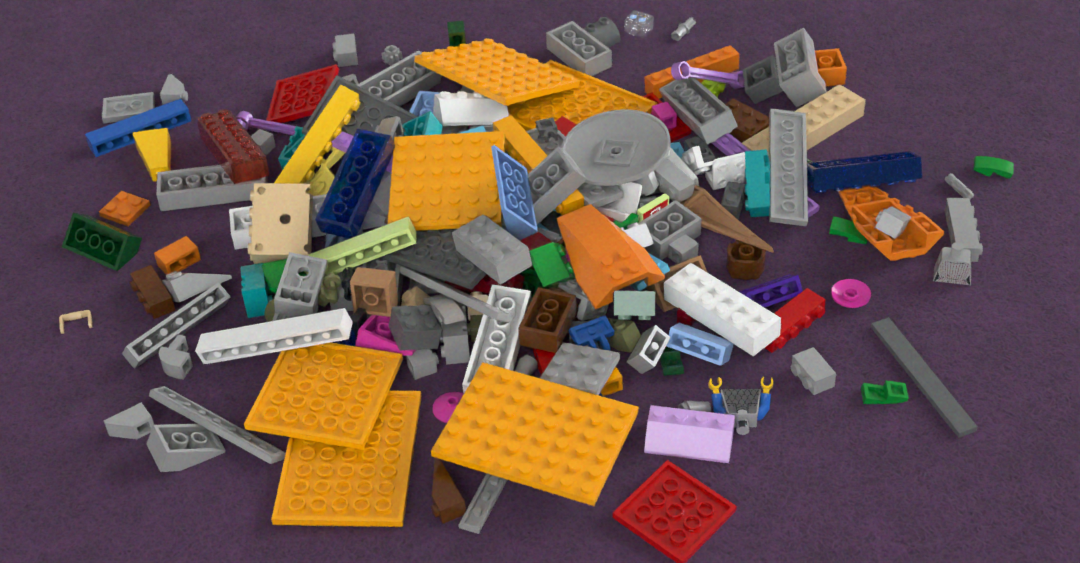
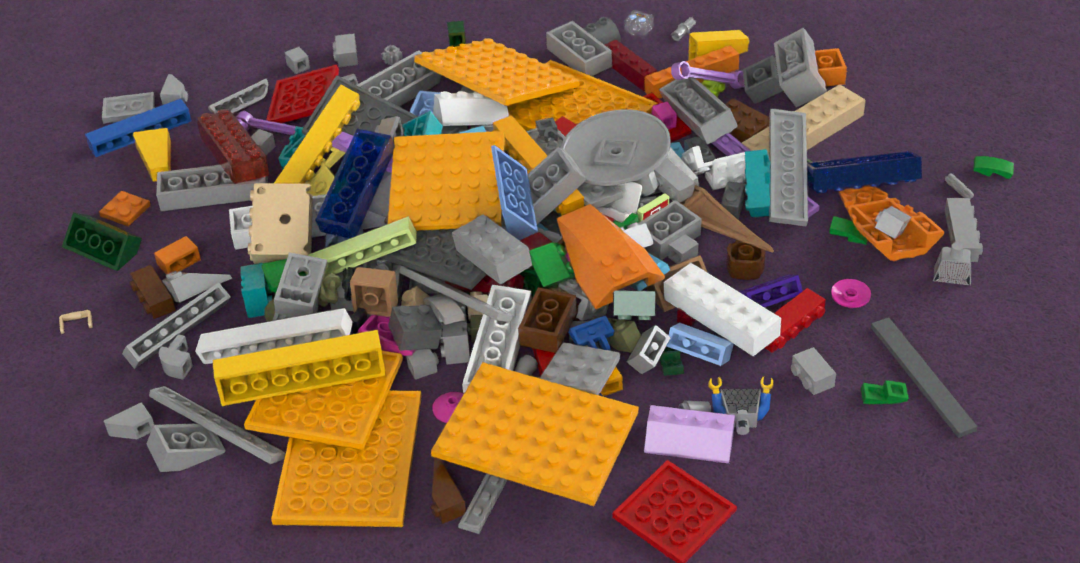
none -> light grey brick [208,79,269,117]
none -> yellow brick [213,330,386,406]
none -> light grey brick [285,47,310,74]
none -> dark red brick [605,39,657,92]
none -> yellow slope [689,30,749,60]

